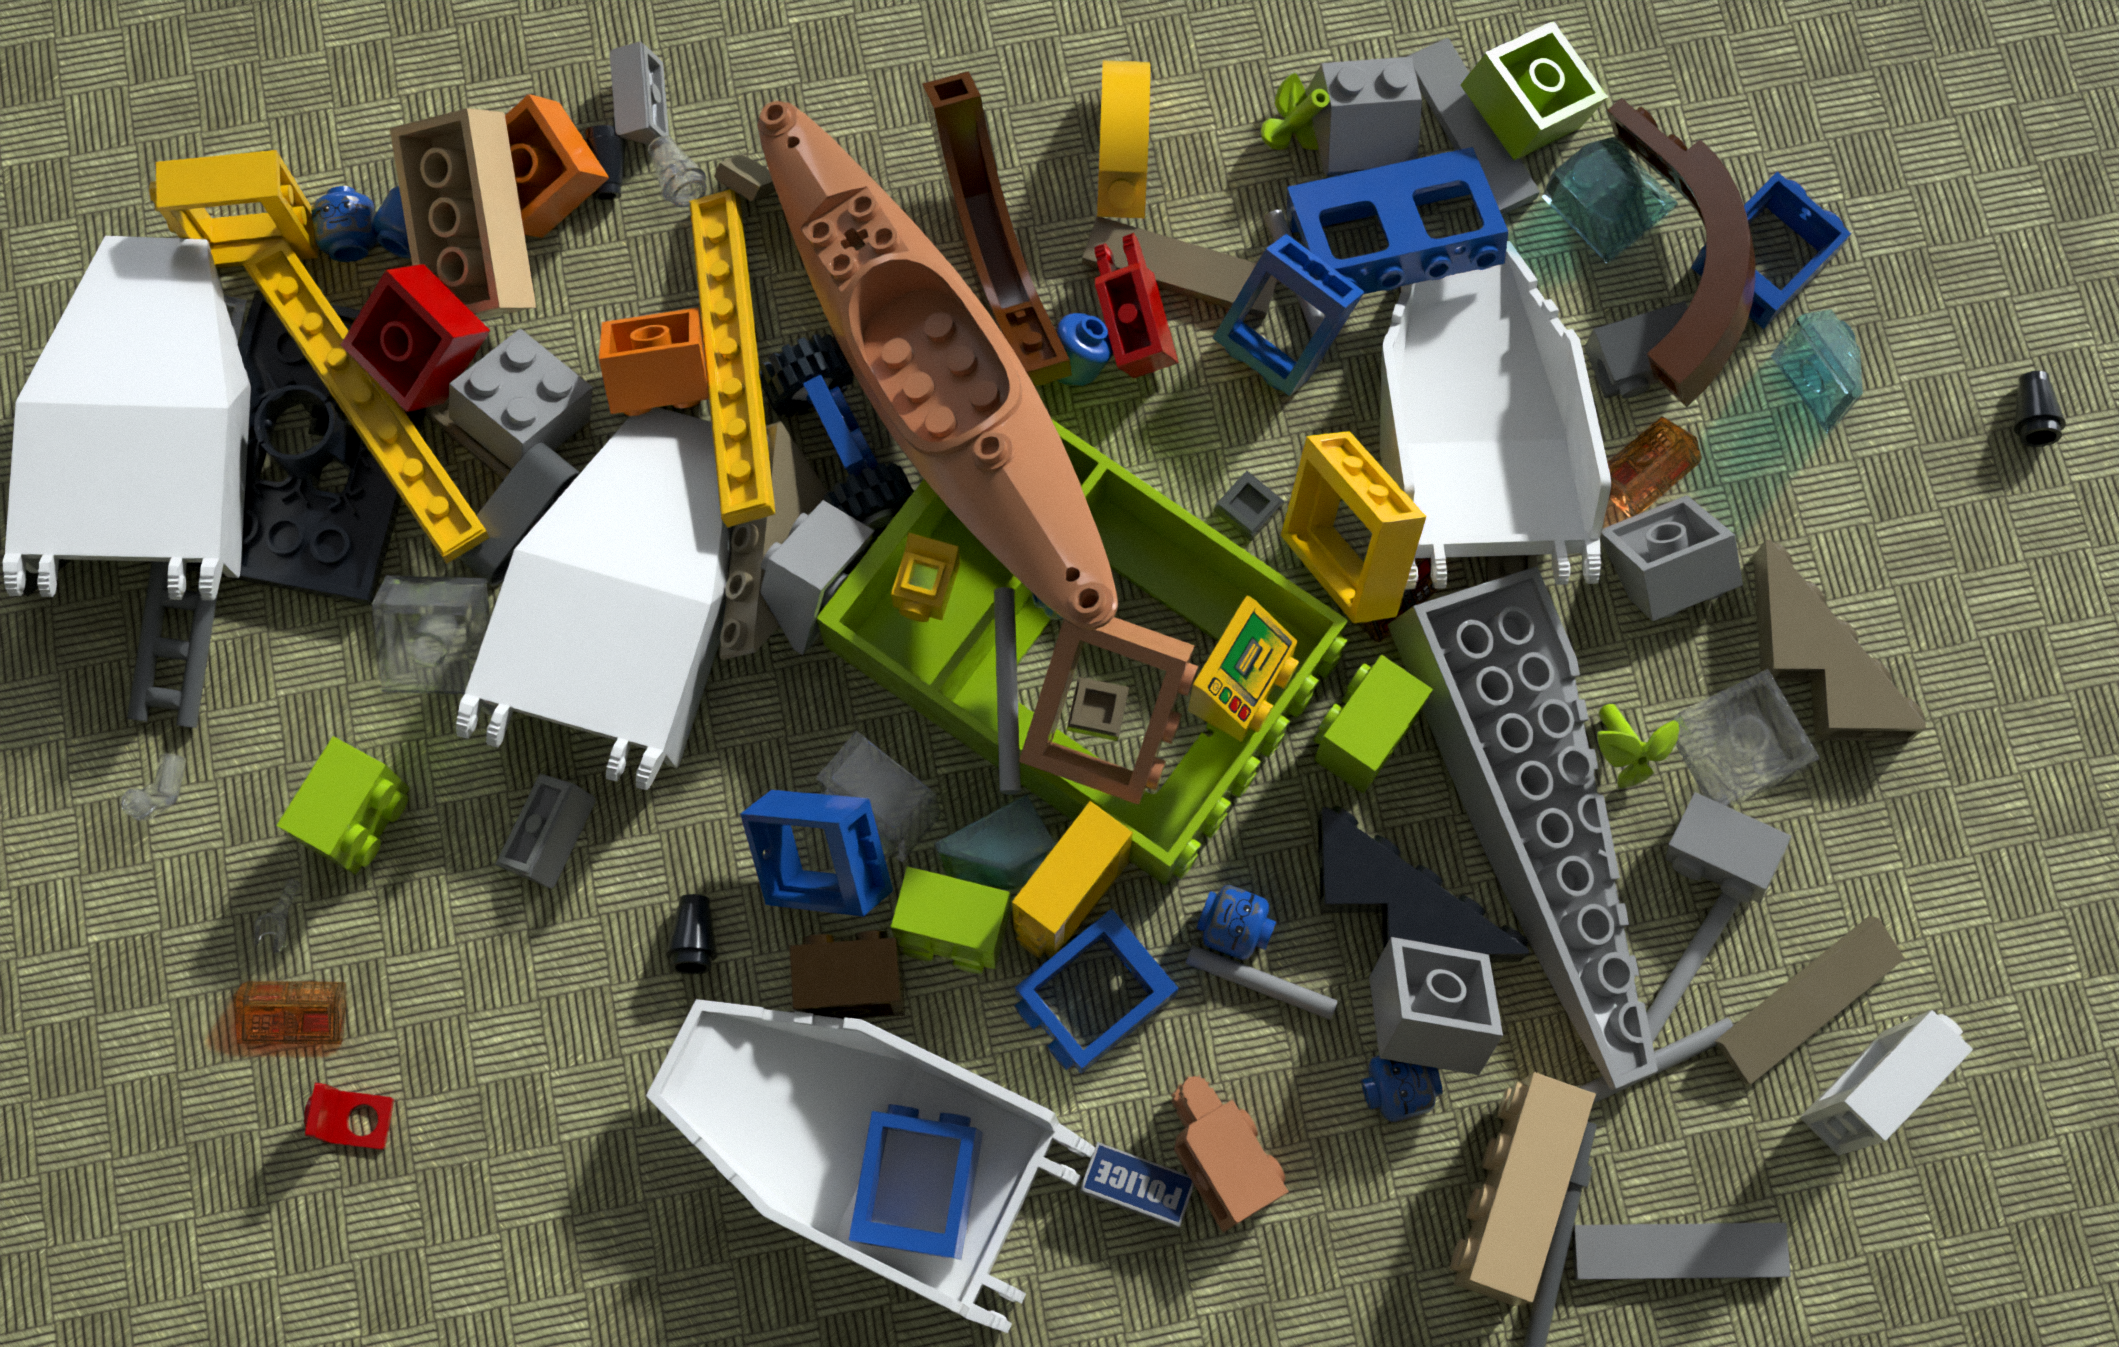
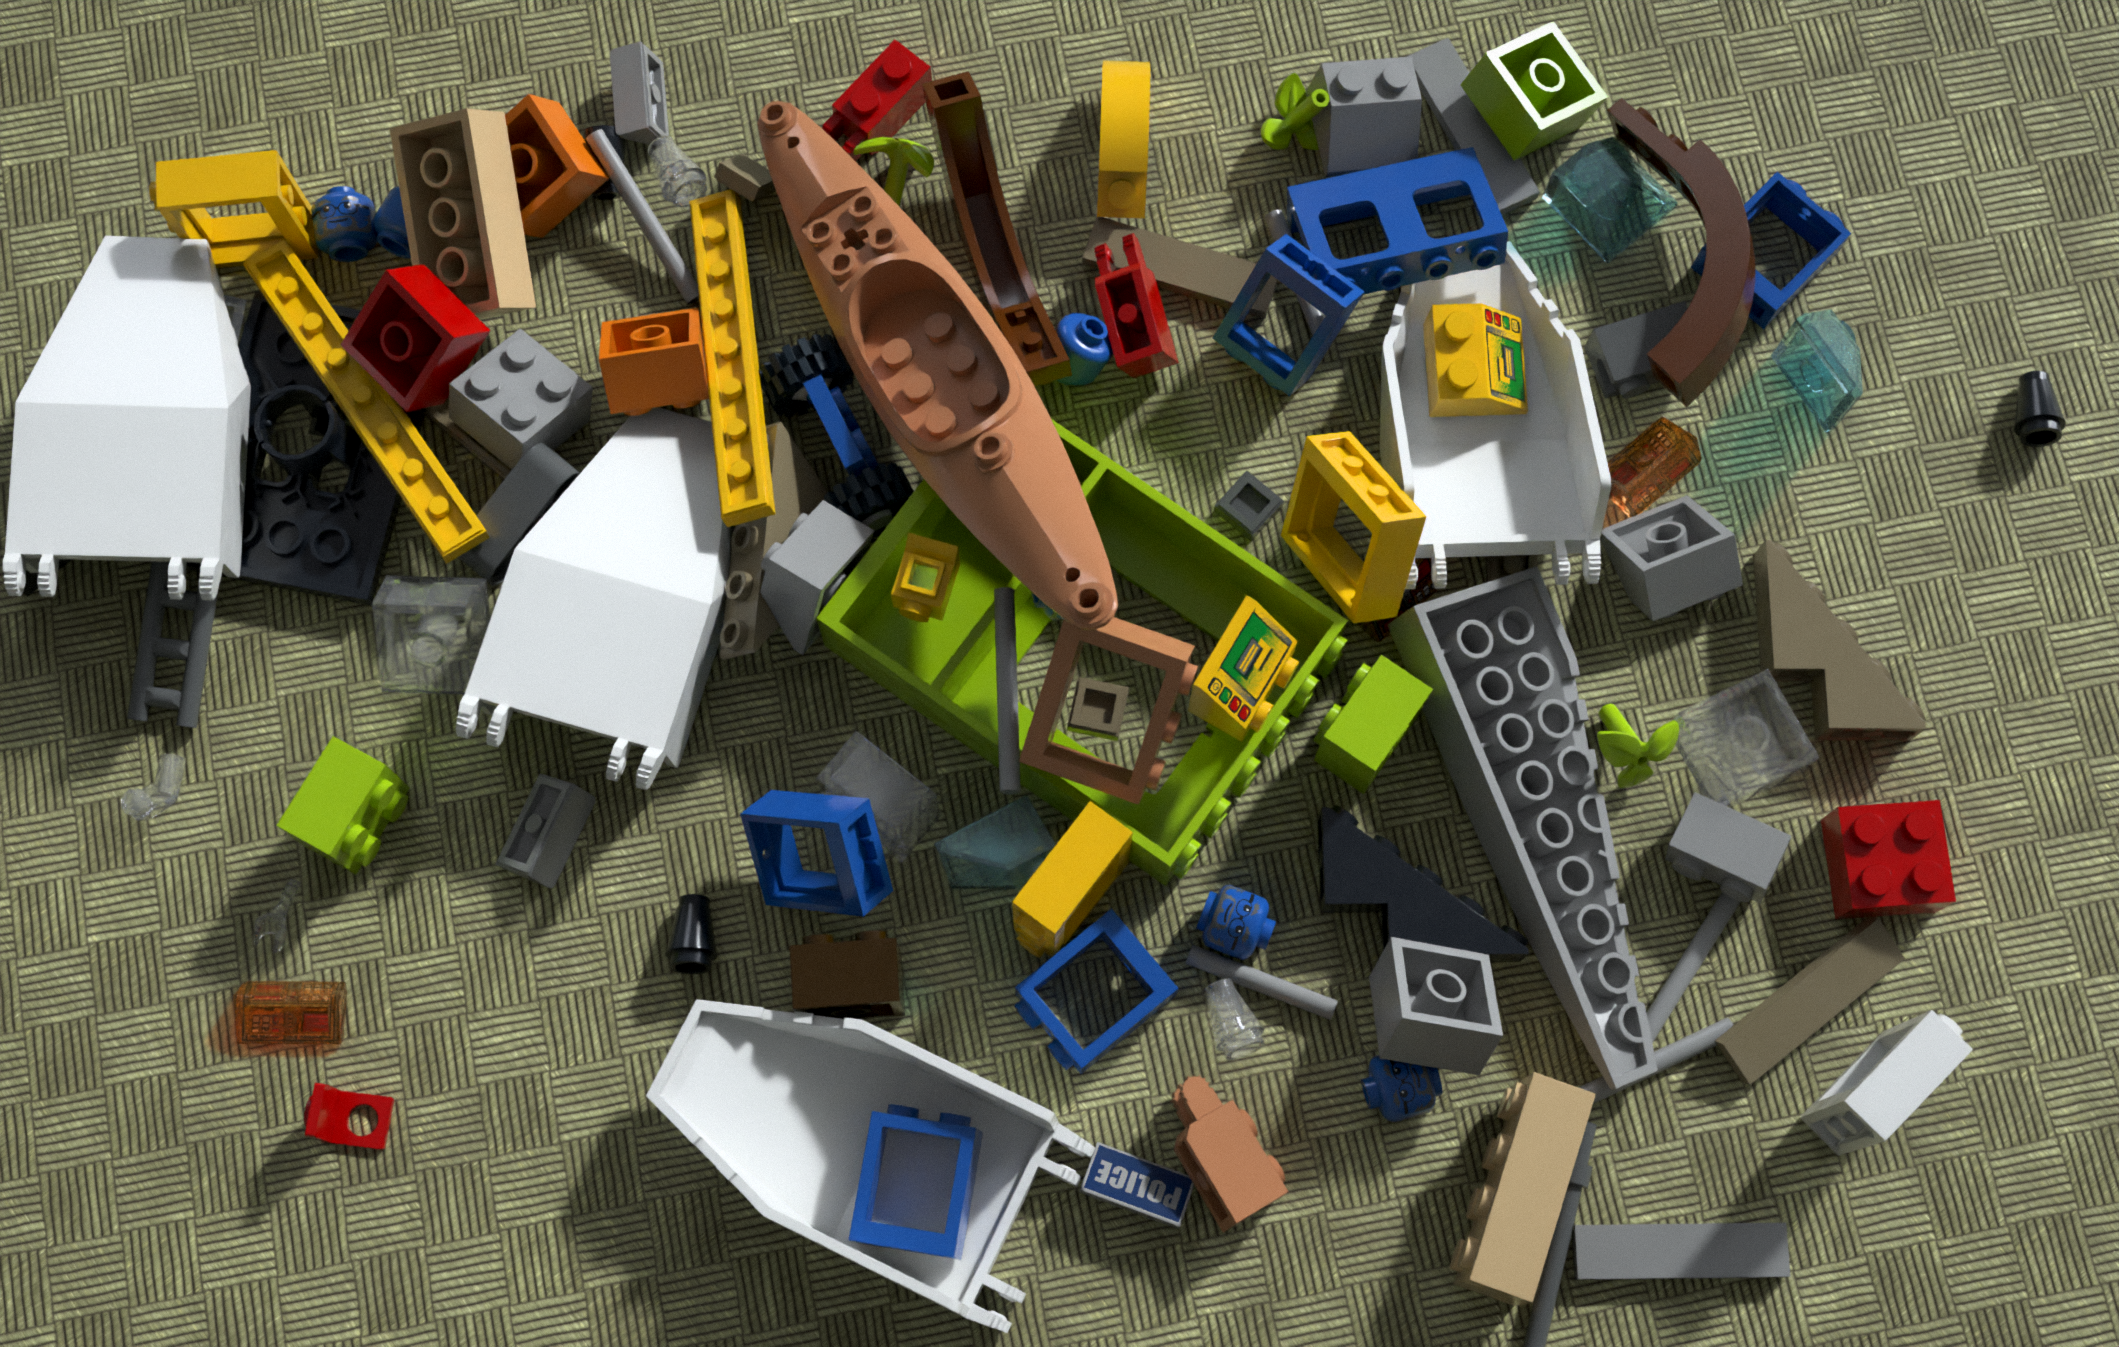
lime brick [891,866,1011,974] -> none
none -> light grey bar [586,129,699,304]
none -> red hinge [821,39,932,162]
none -> lime plant [854,137,934,207]
none -> clear cone [1203,978,1265,1060]
none -> yellow slope [1423,303,1528,417]
none -> red brick [1821,800,1956,920]

